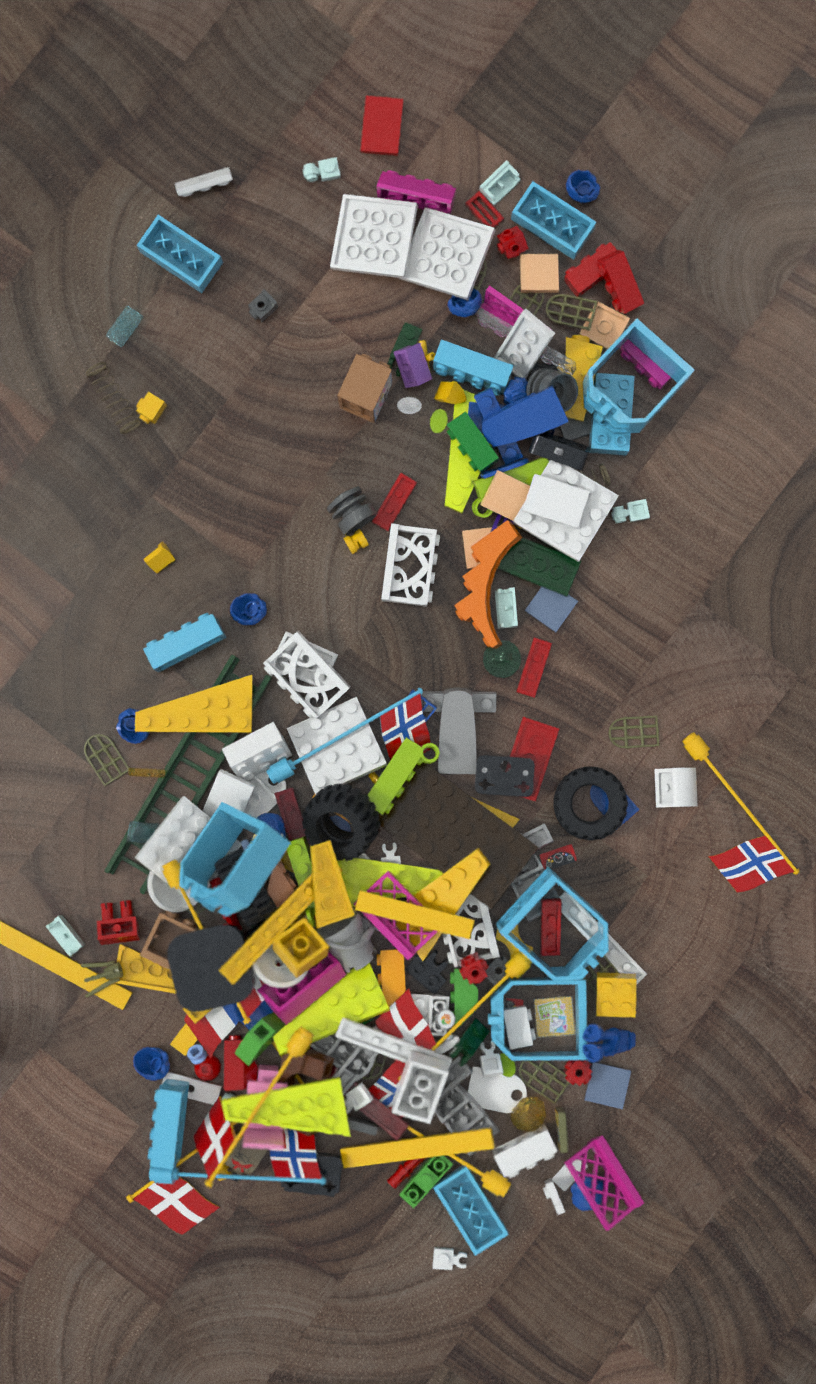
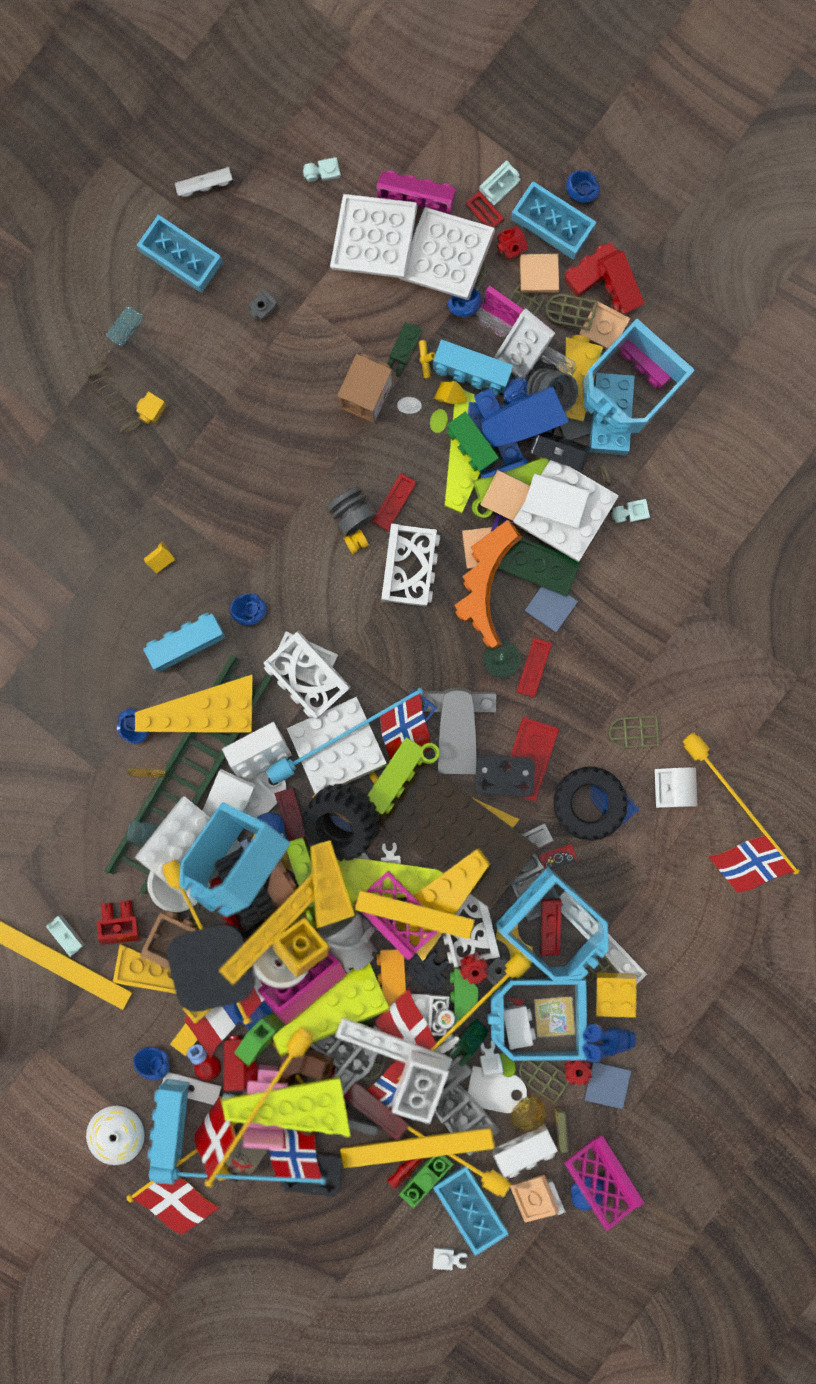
olive plant [81,960,123,998] -> none
olive window [84,734,131,787] -> none
white plate [344,1083,373,1114] -> none
red tile [360,96,403,156] -> none
medium lavender hinge [394,343,432,388] -> none
light aqua hinge [495,587,518,629] -> none
white sticker [552,1160,588,1191] -> none
none -> white dish [86,1106,145,1165]
none -> light nougat tile [510,1175,560,1222]

